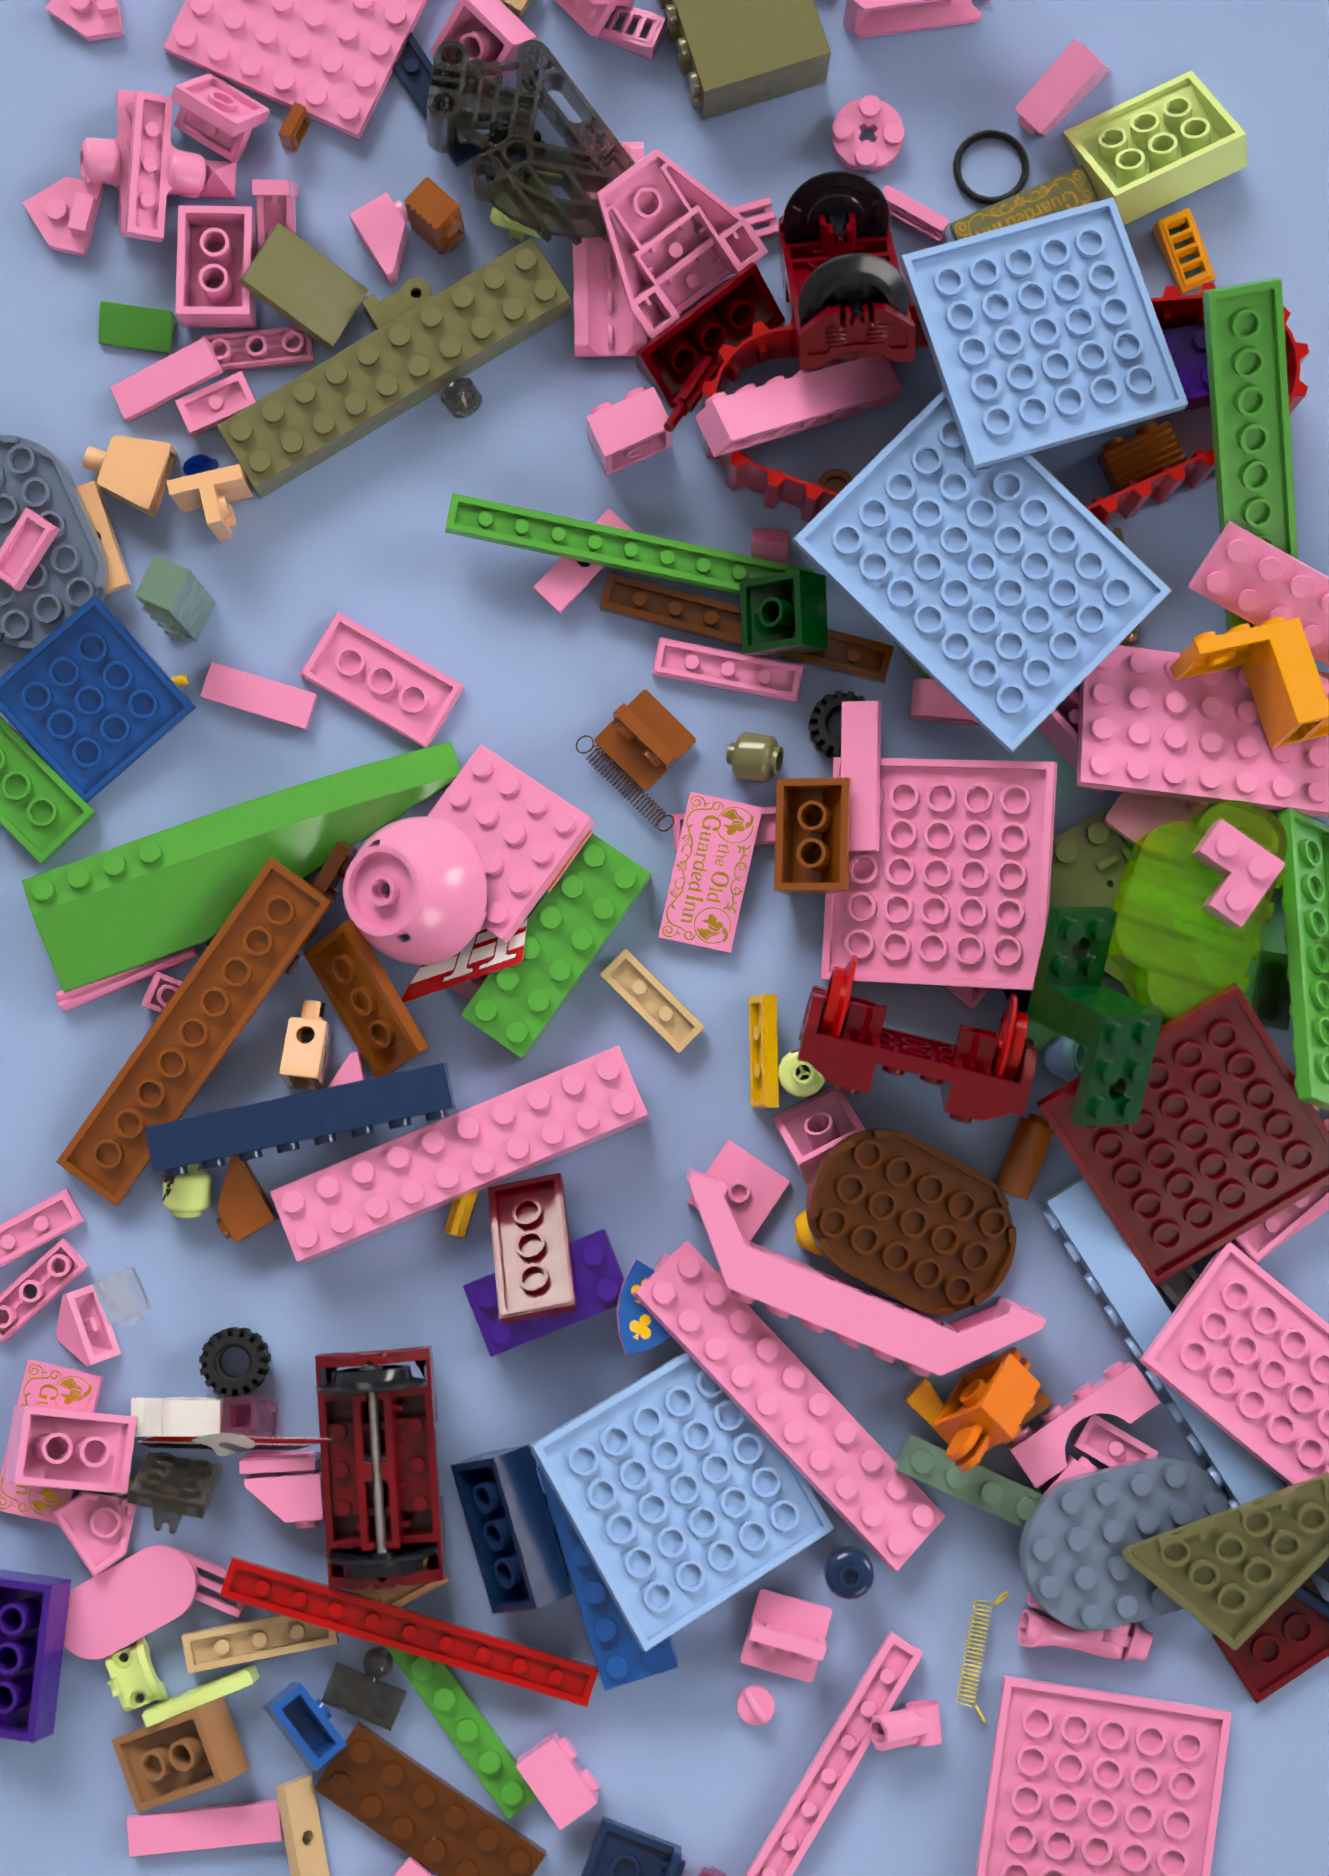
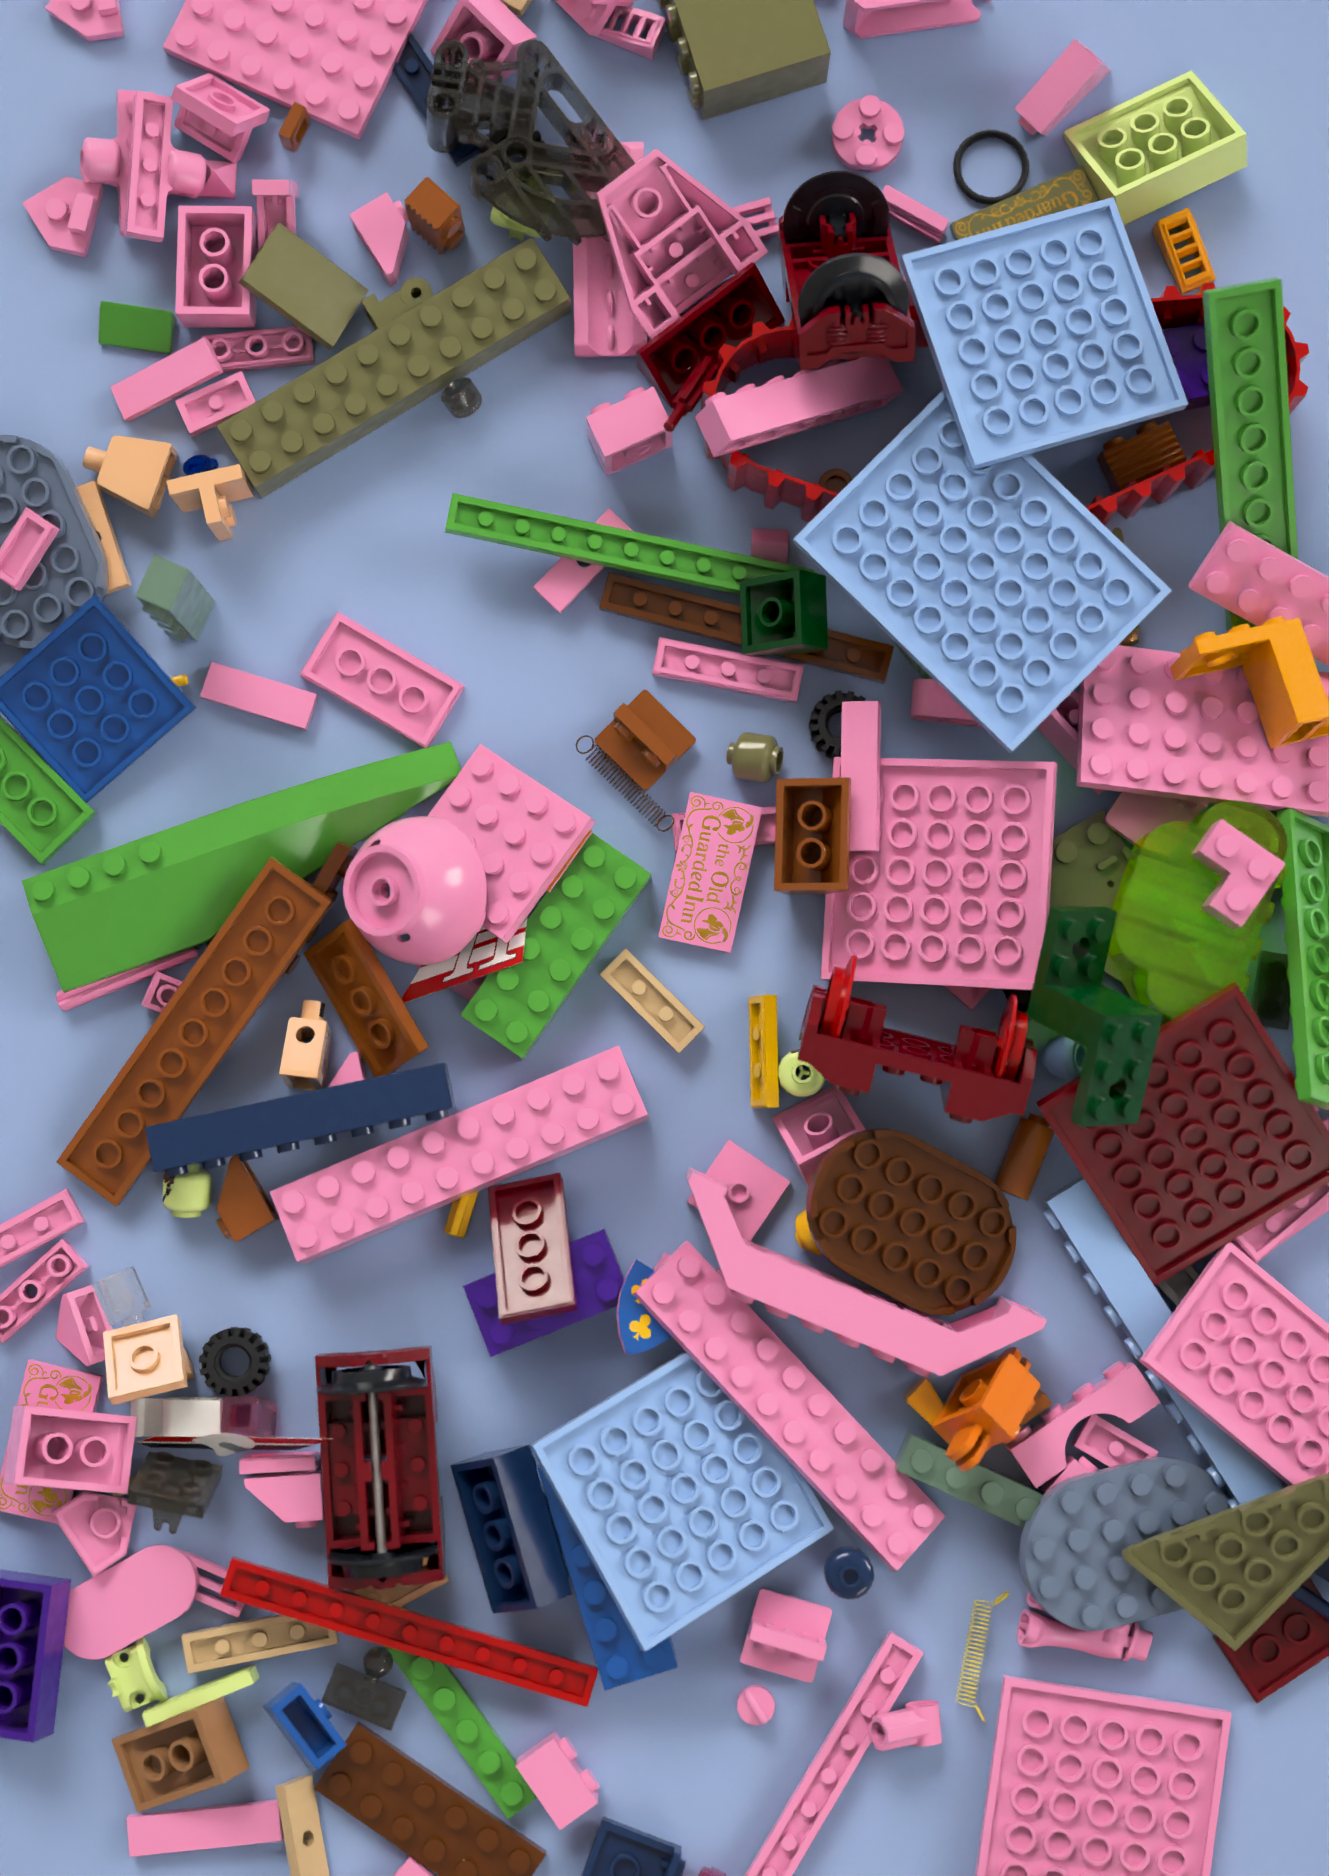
none -> light nougat bracket [103,1314,195,1405]

